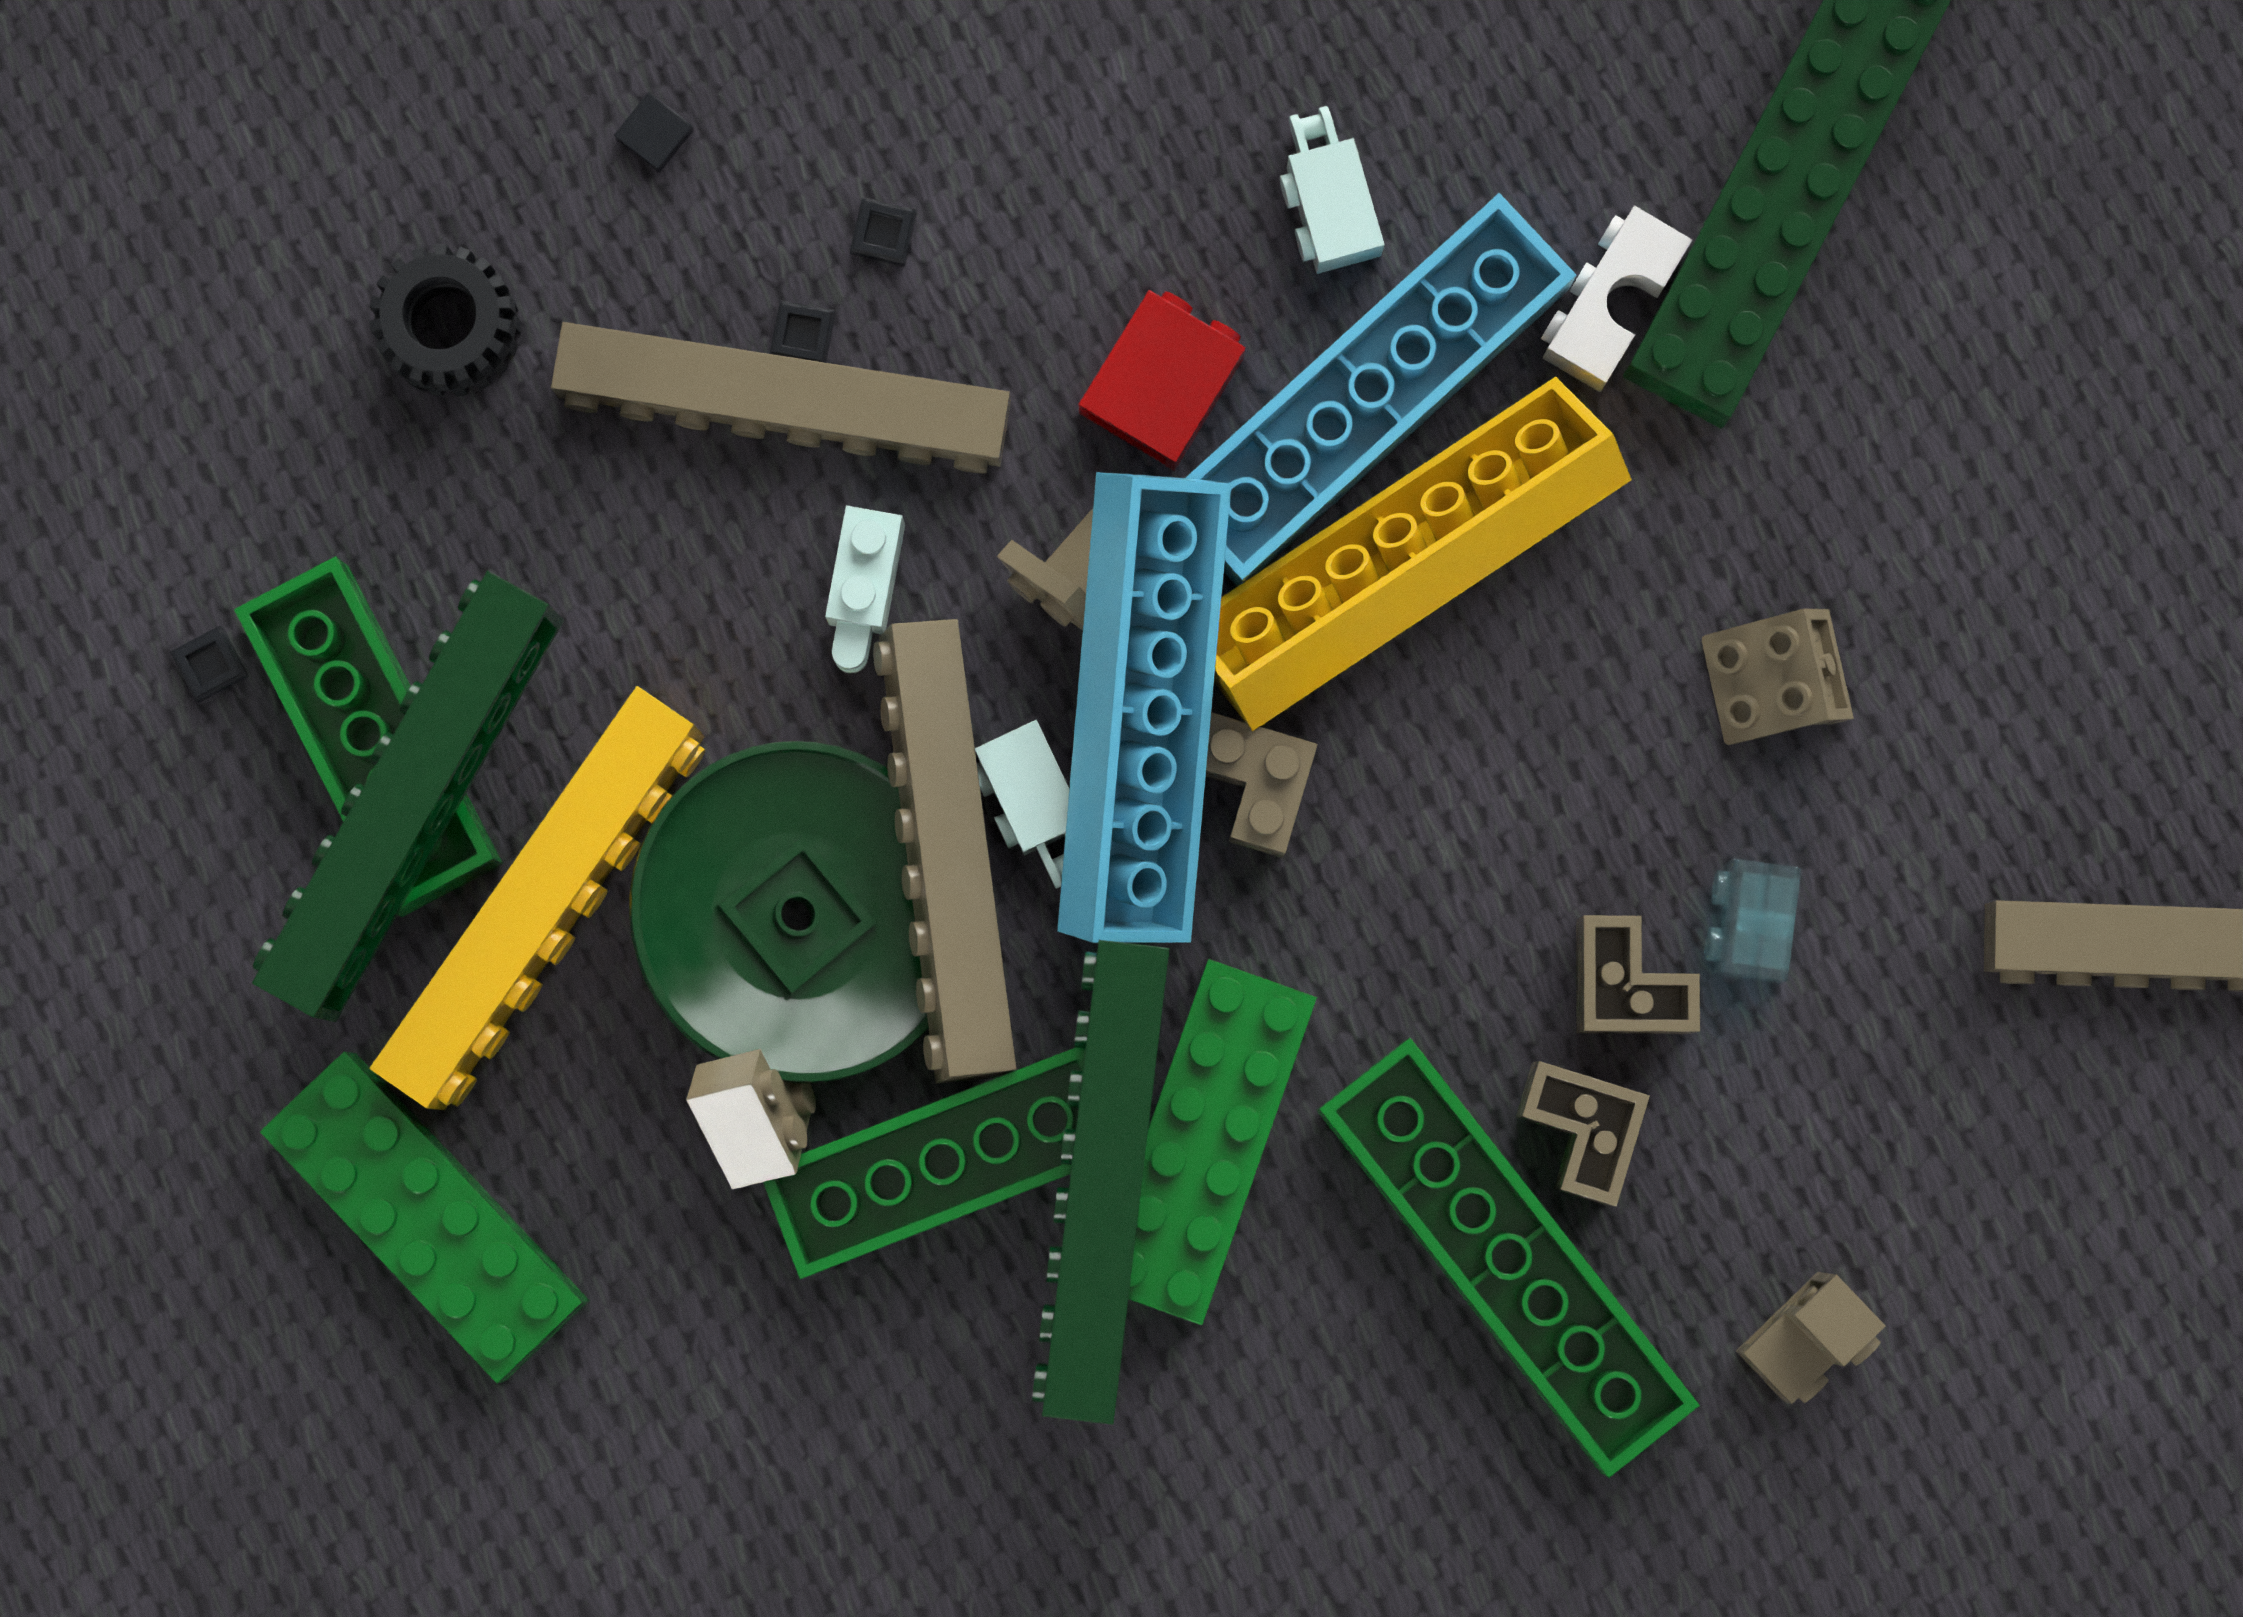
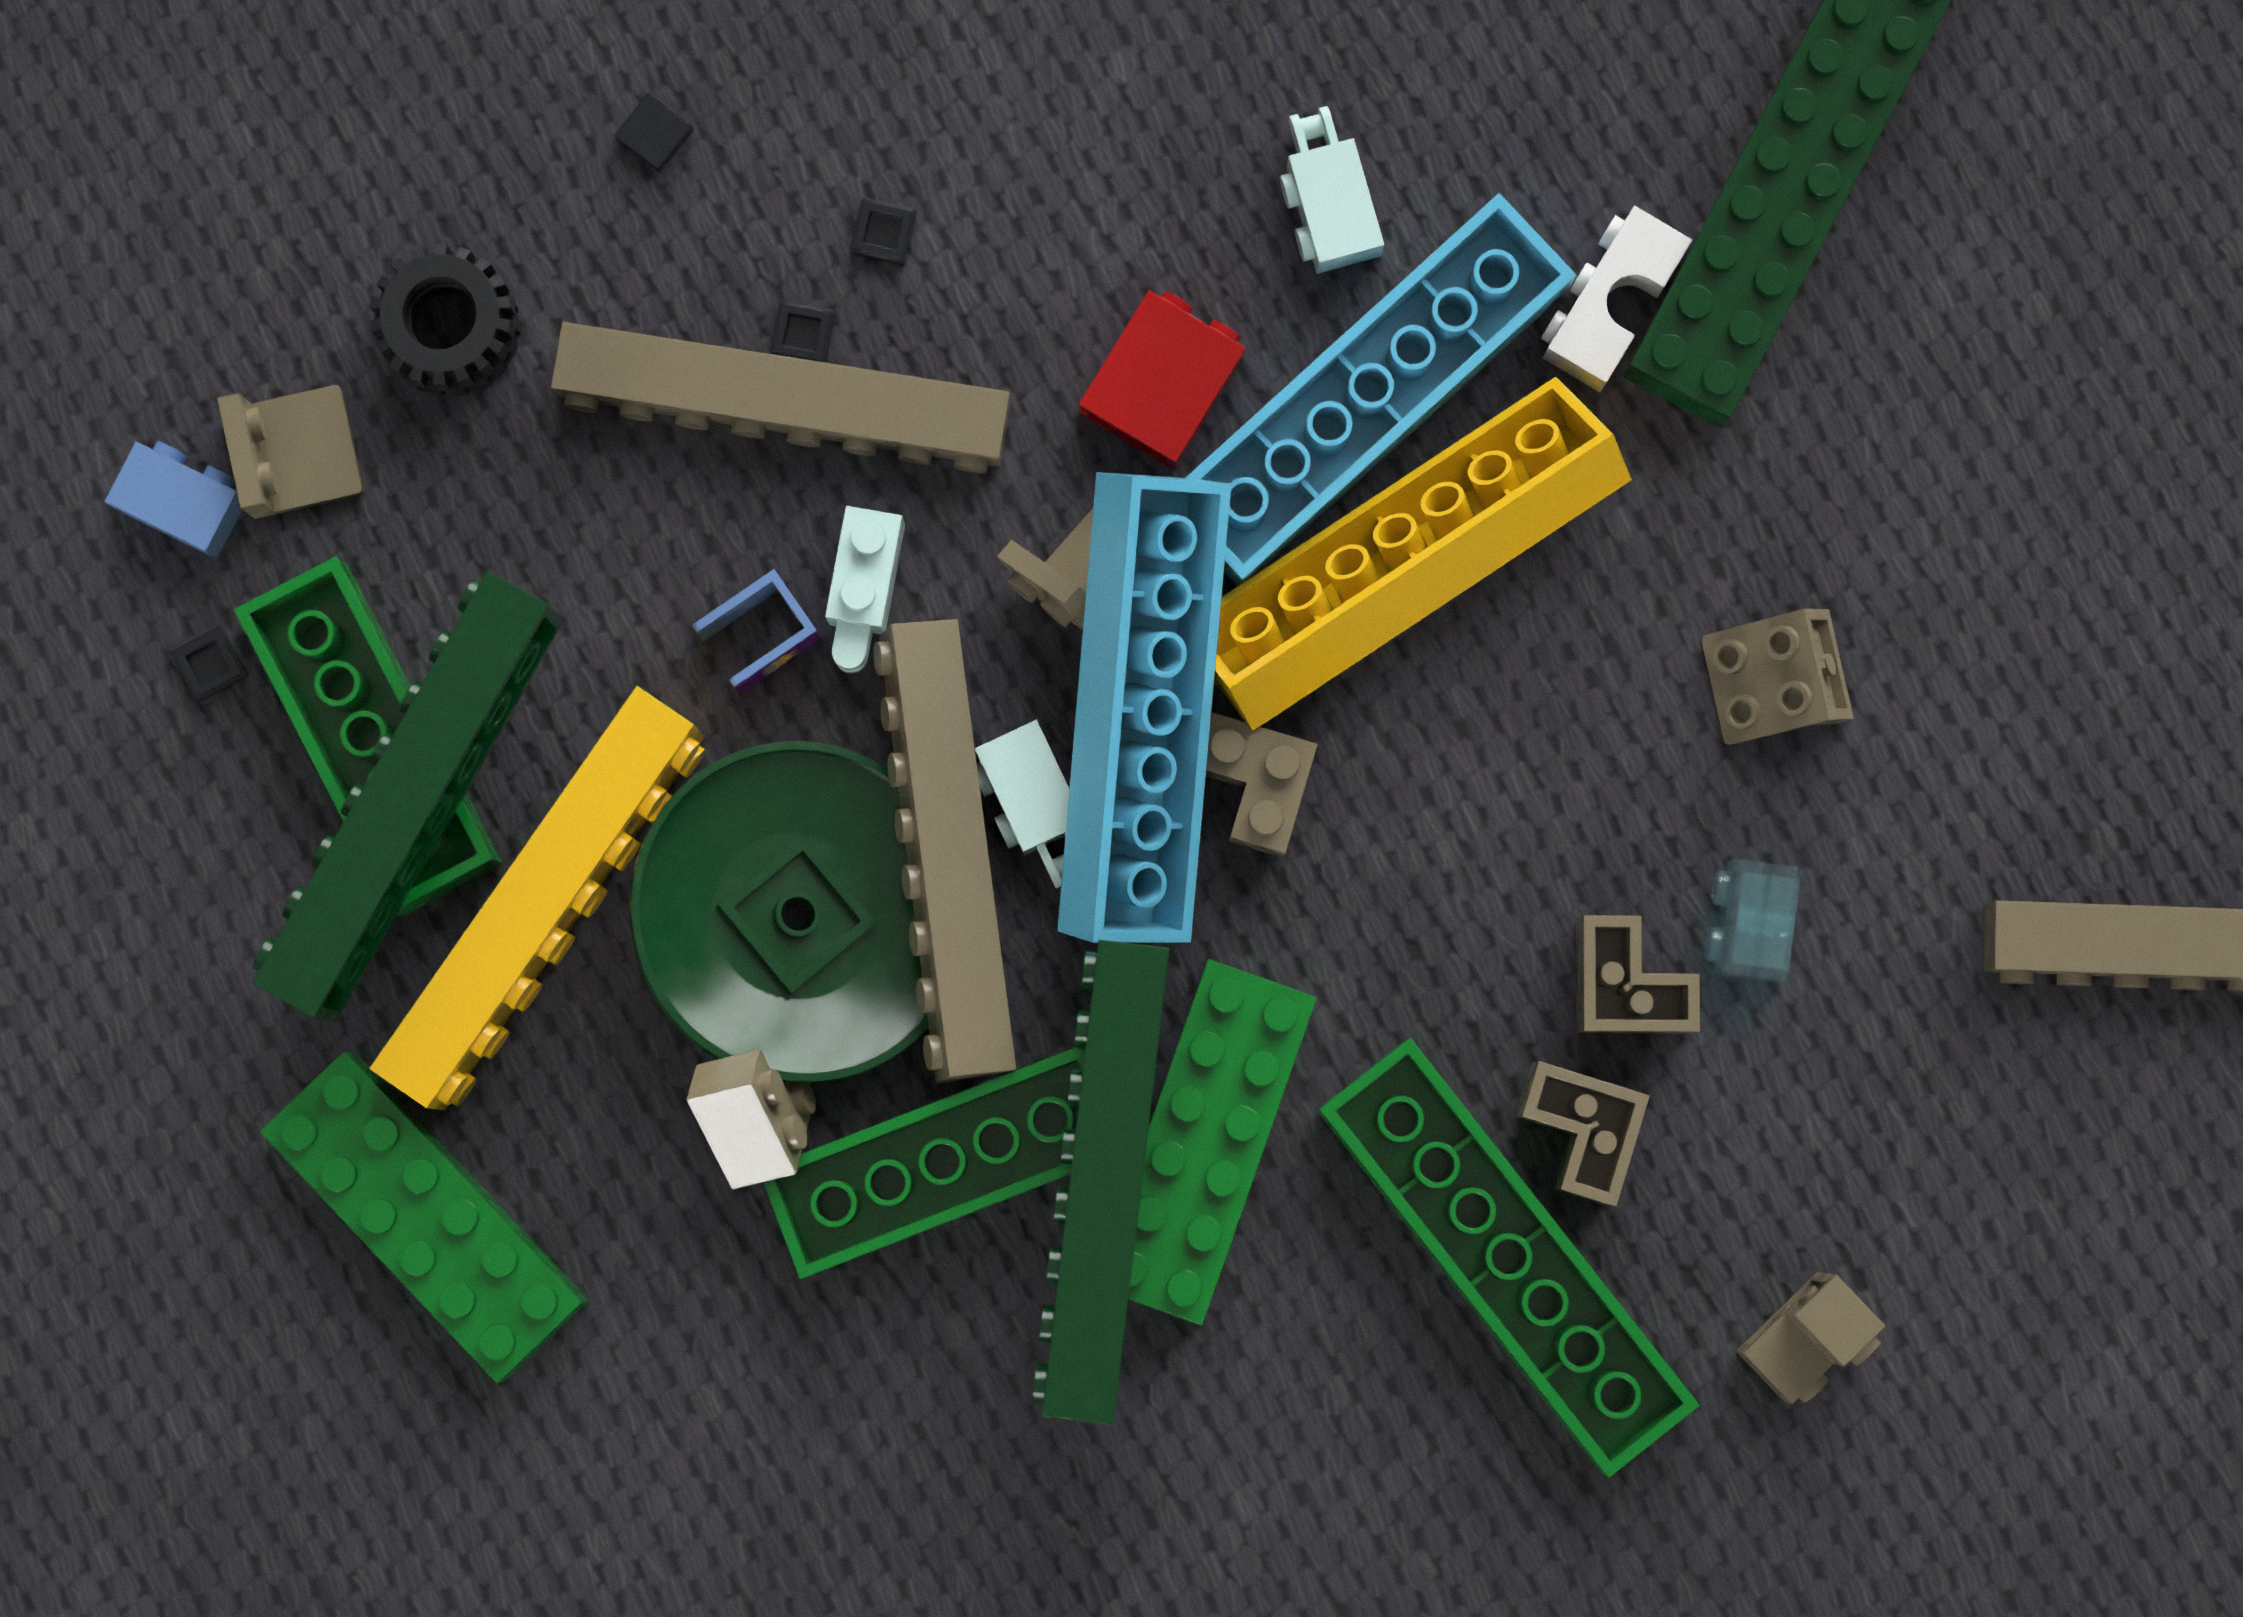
none -> medium blue brick [104,441,243,559]
none -> dark tan bracket [217,385,364,519]
none -> medium blue piece [692,569,822,695]

